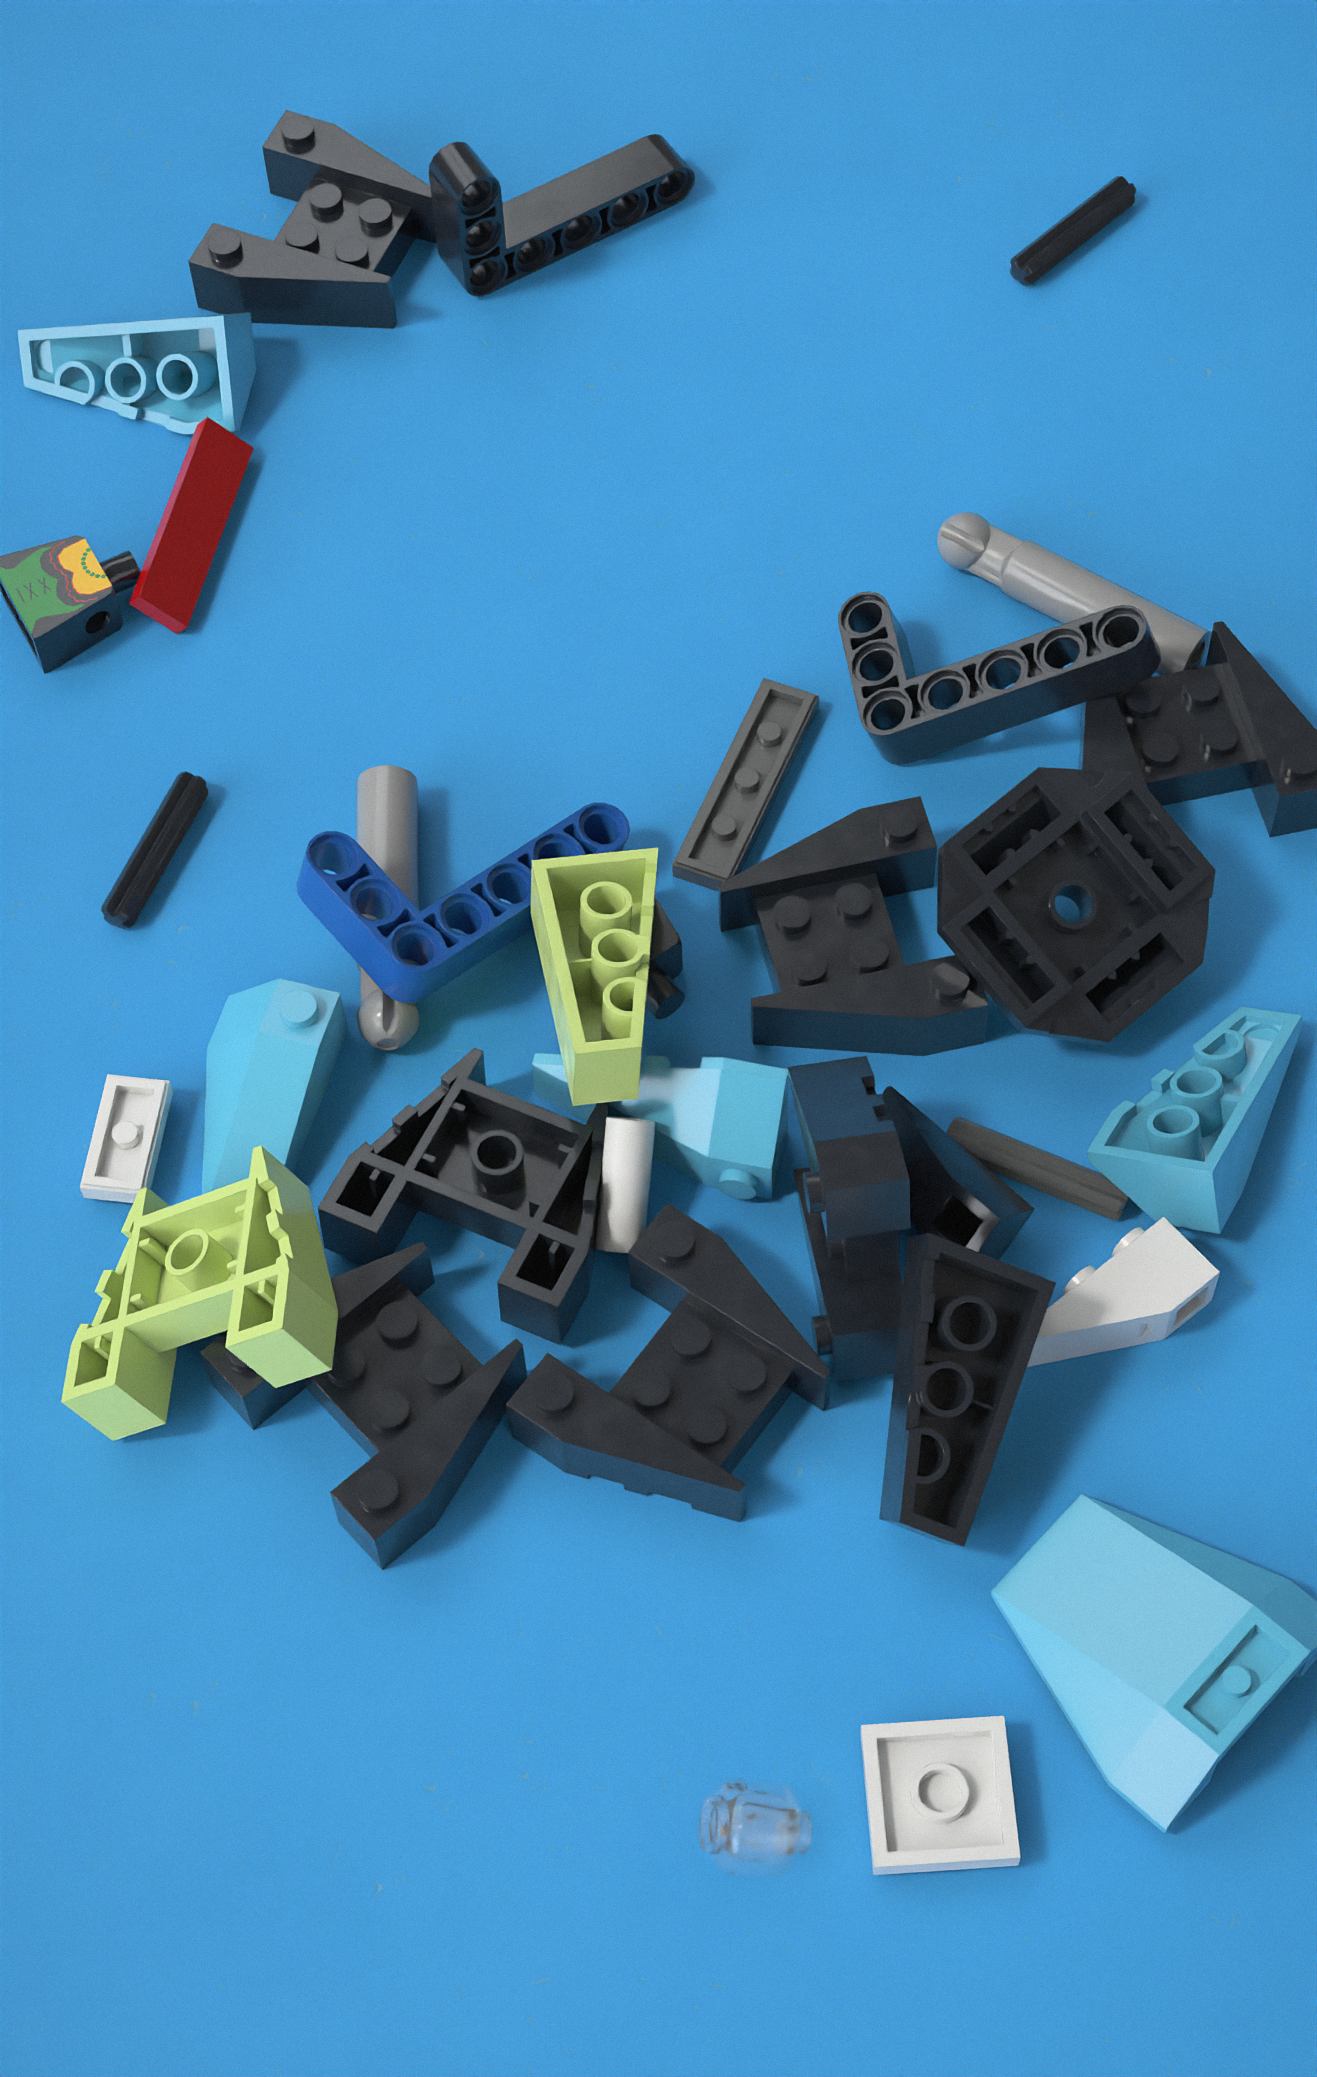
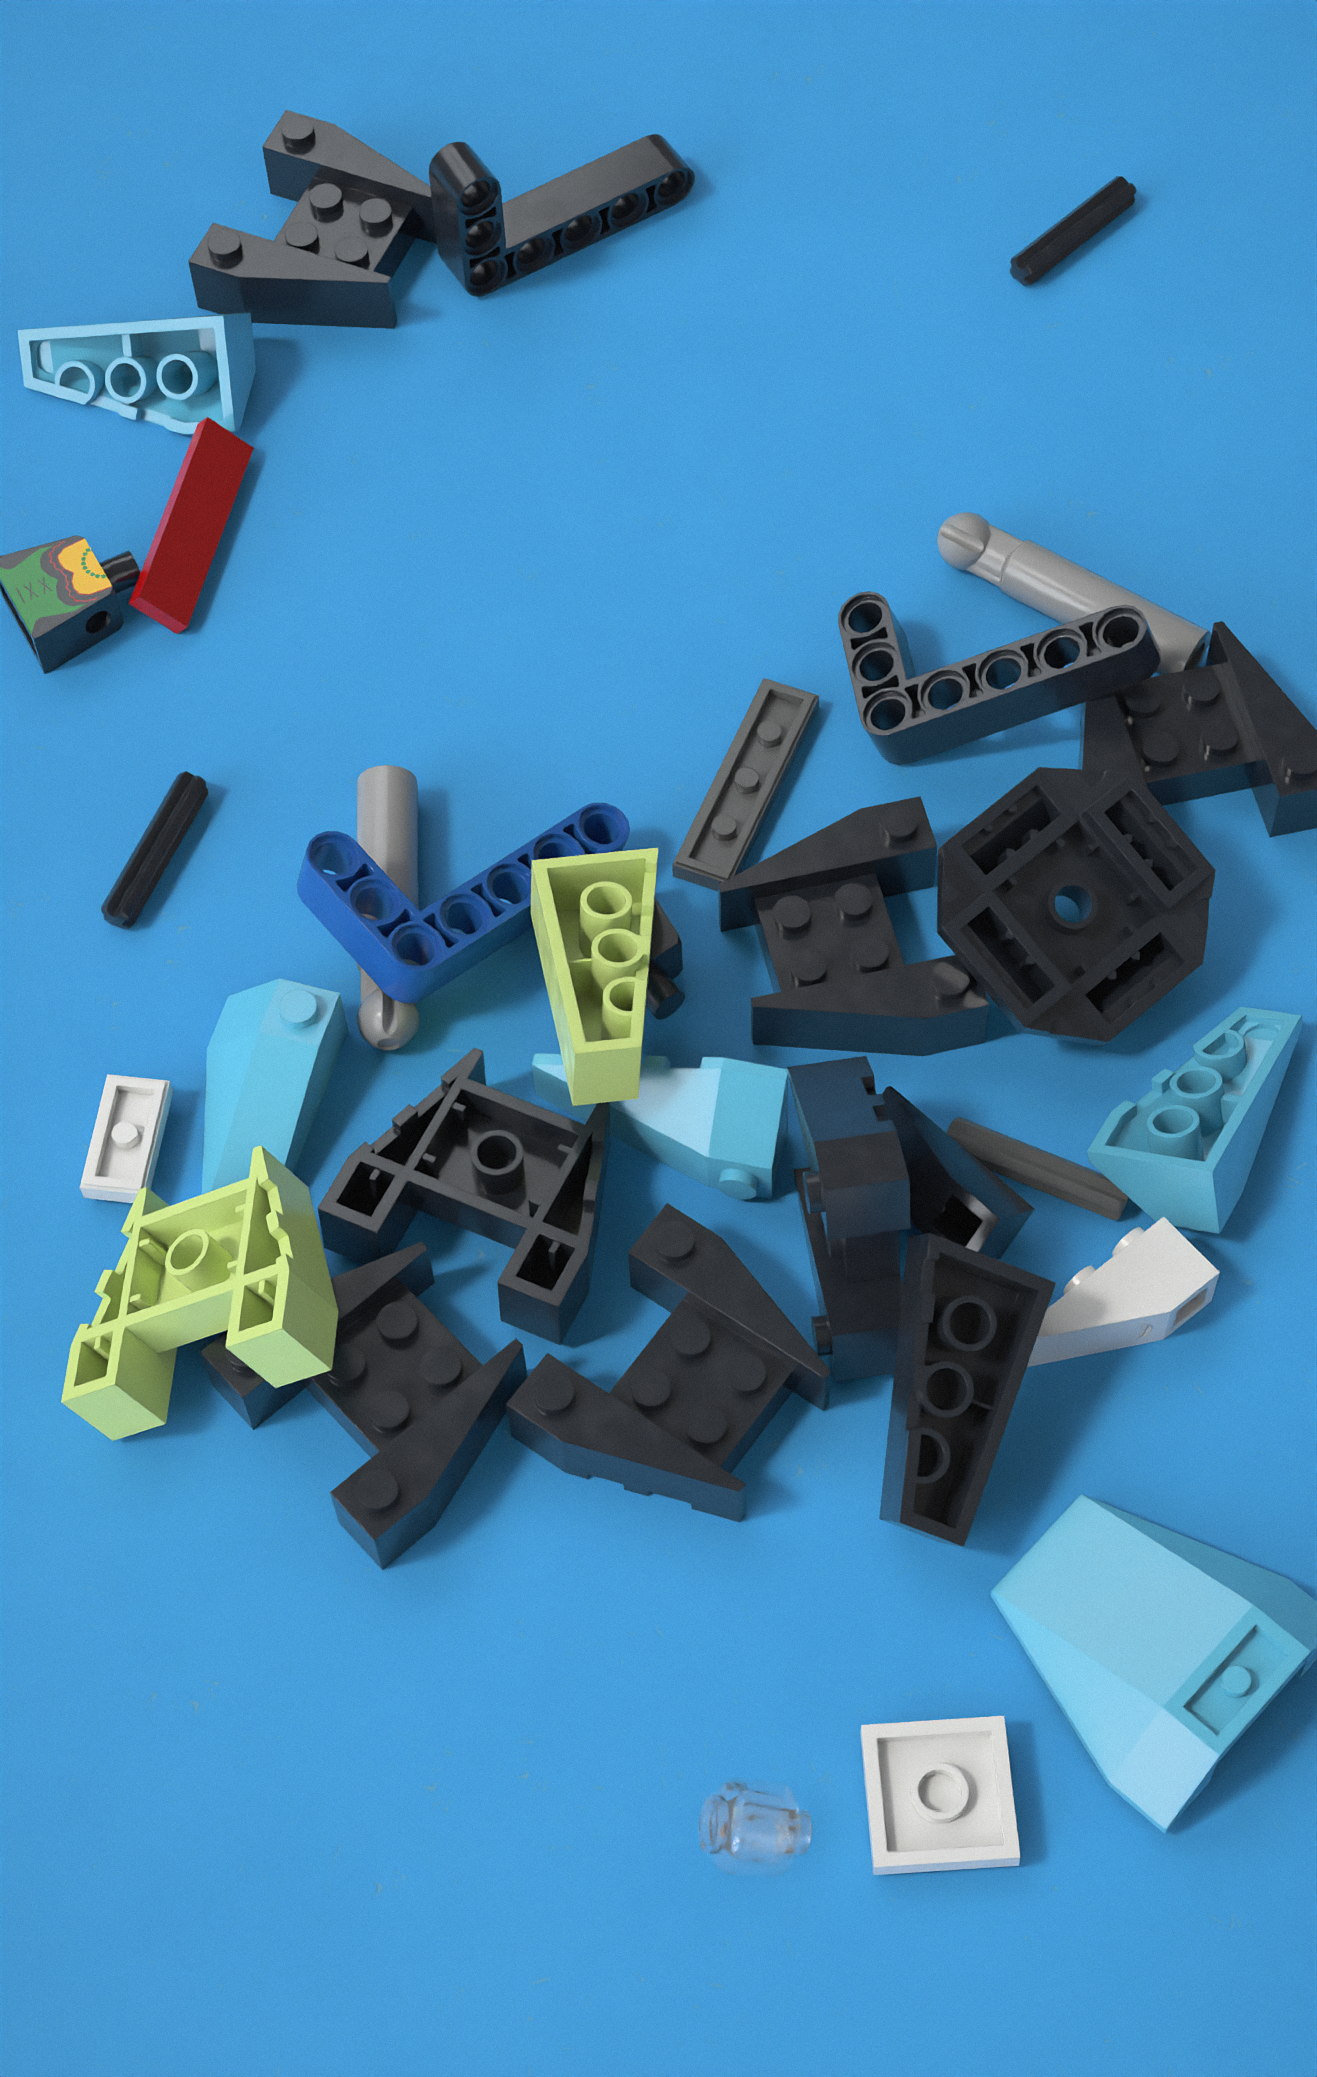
white piece [594,1117,656,1253] -> none

